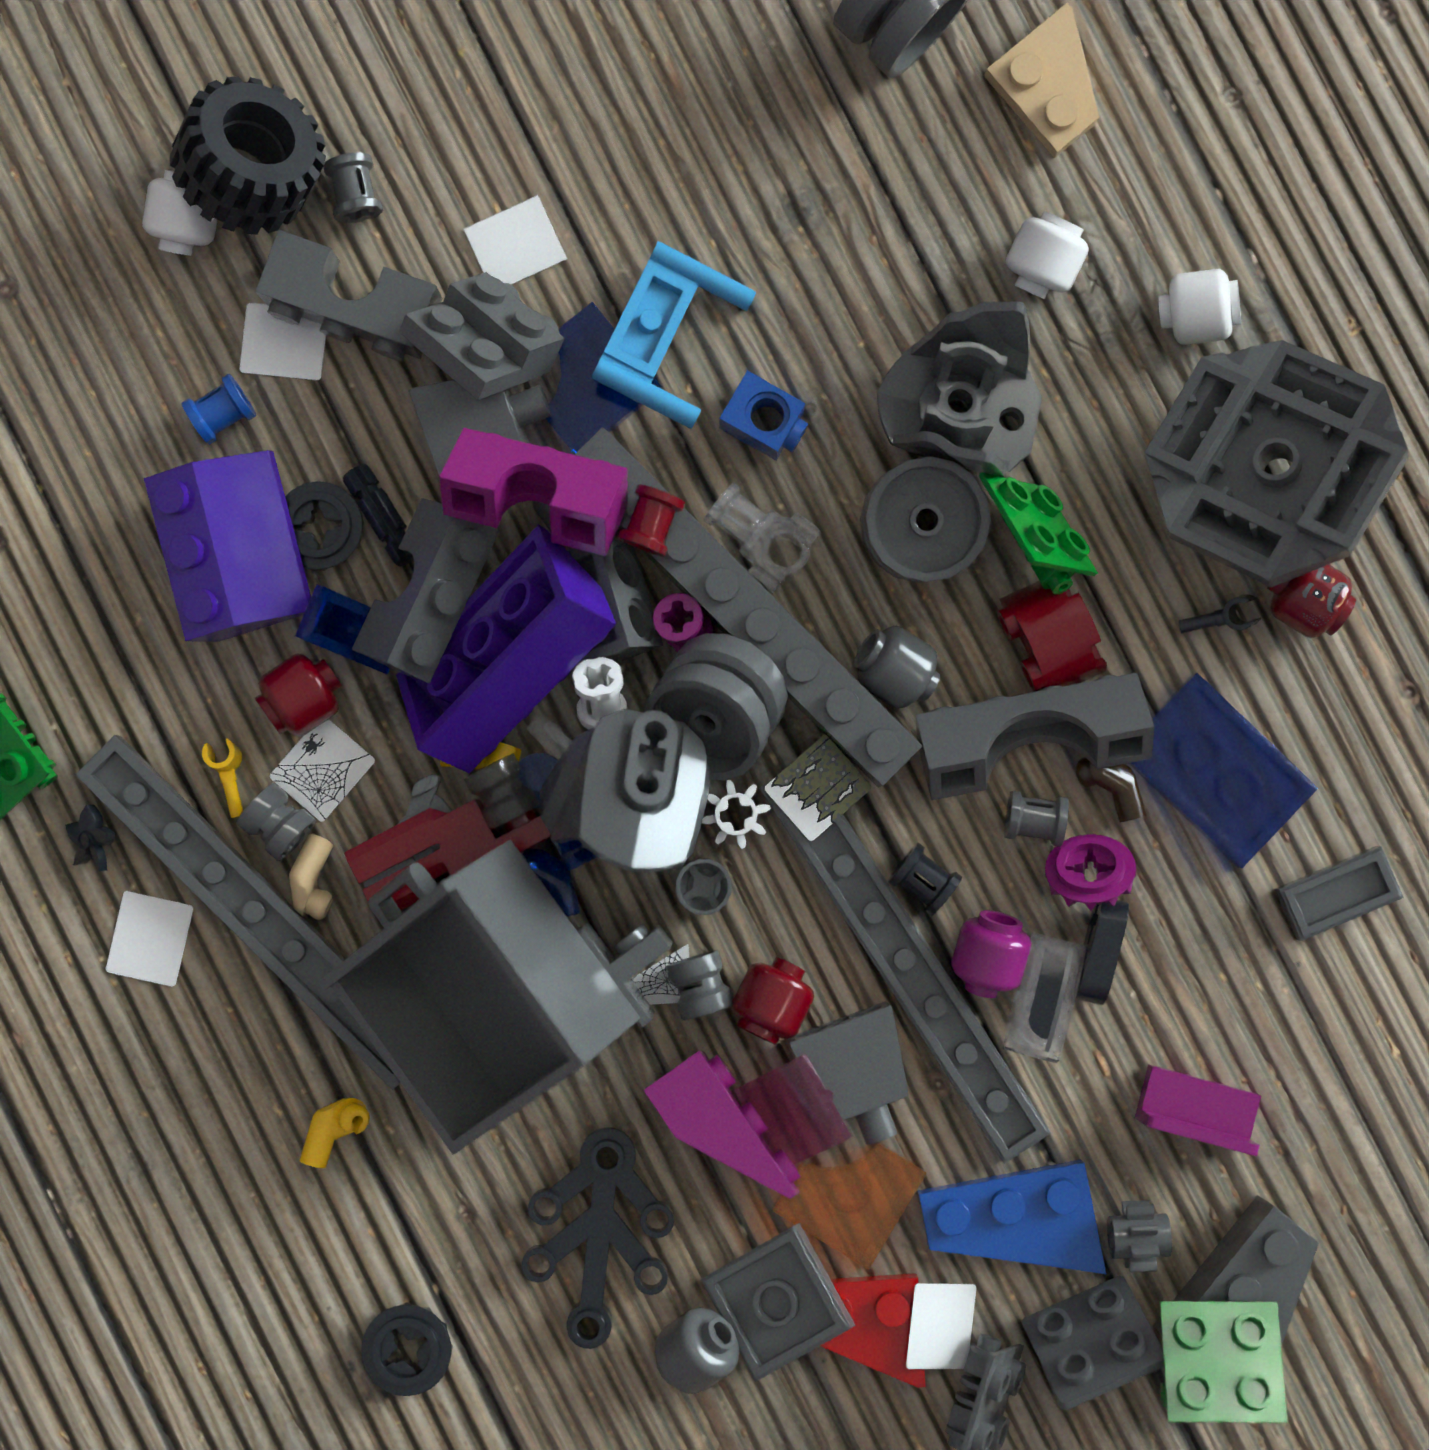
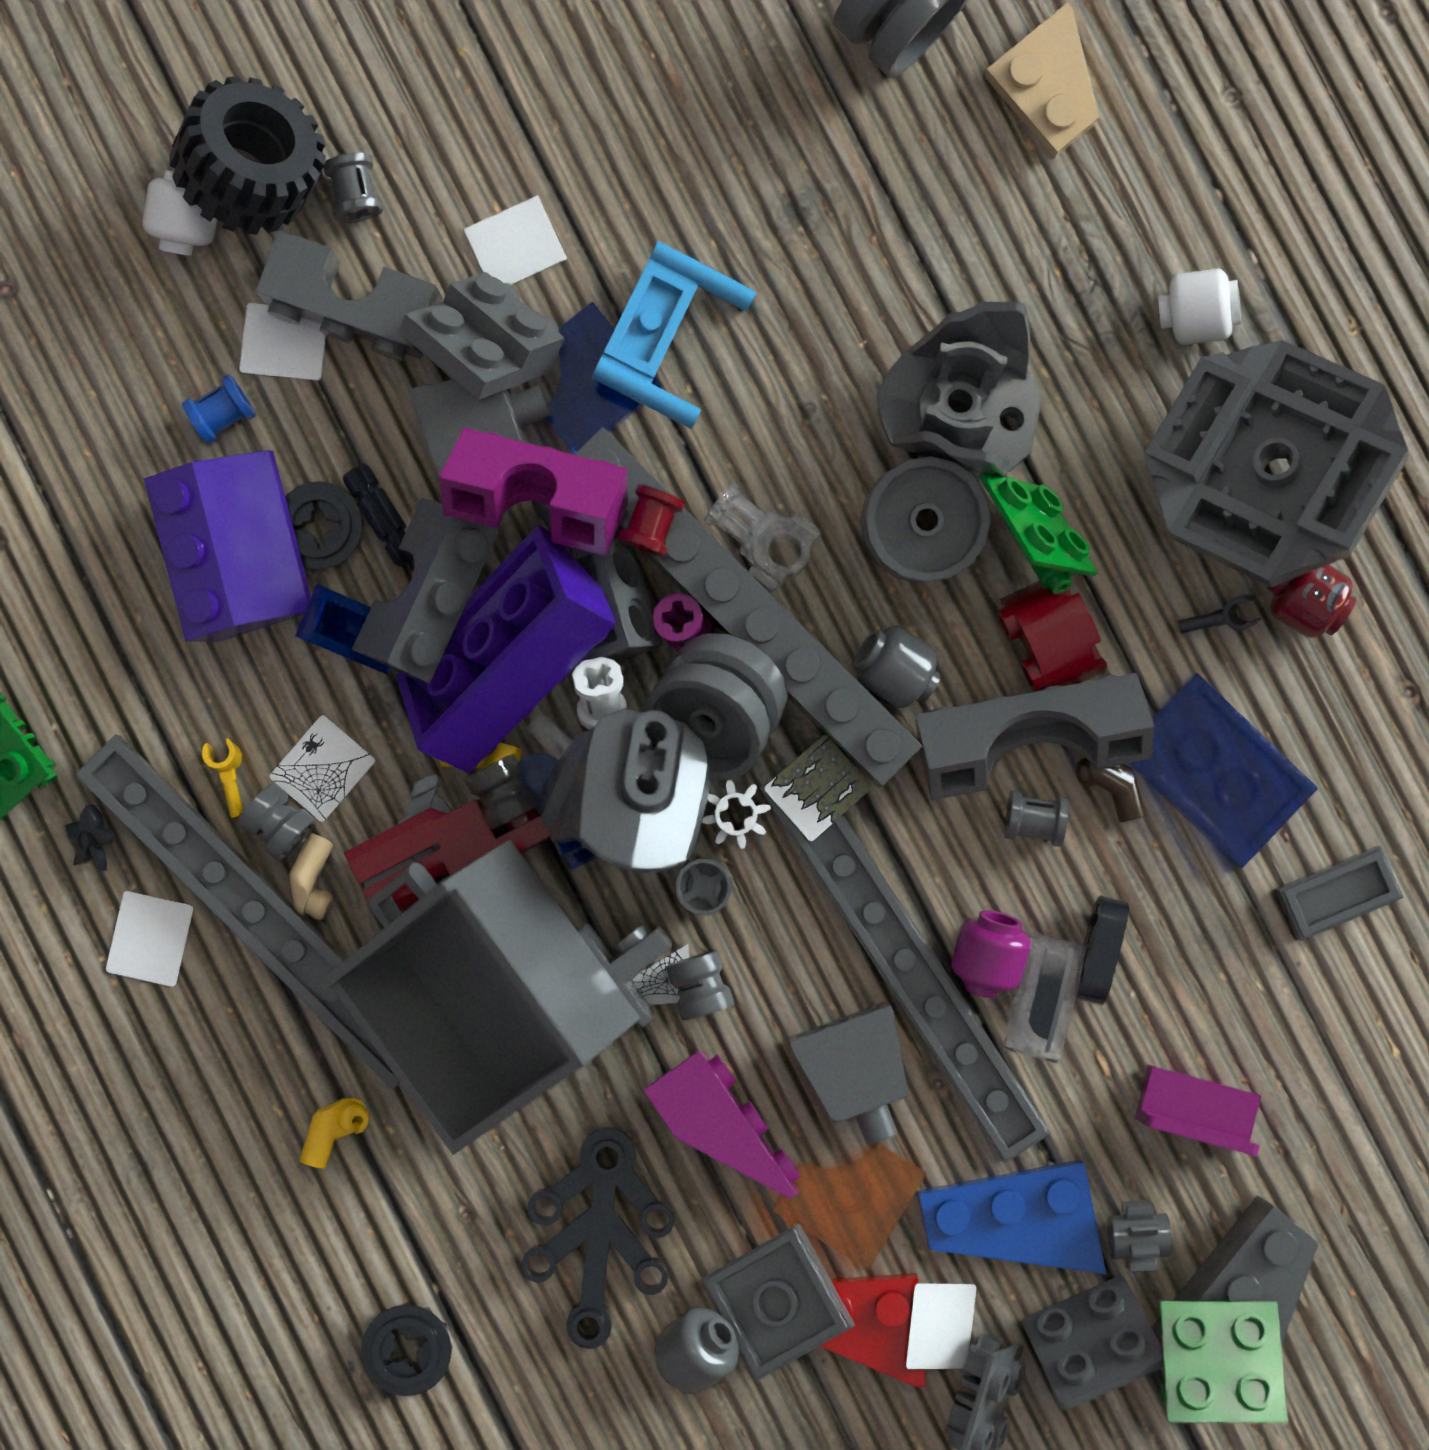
dark red head [255,653,342,737] -> none
clear blue arm [521,849,581,917] -> none
blue brick [719,370,809,461] -> none
dark red head [731,957,814,1045] -> none
clear pink piece [734,1053,852,1164] -> none
black bush [887,843,962,916] -> none
white head [1006,211,1089,299] -> none
magenta gear [1045,834,1136,911] -> none

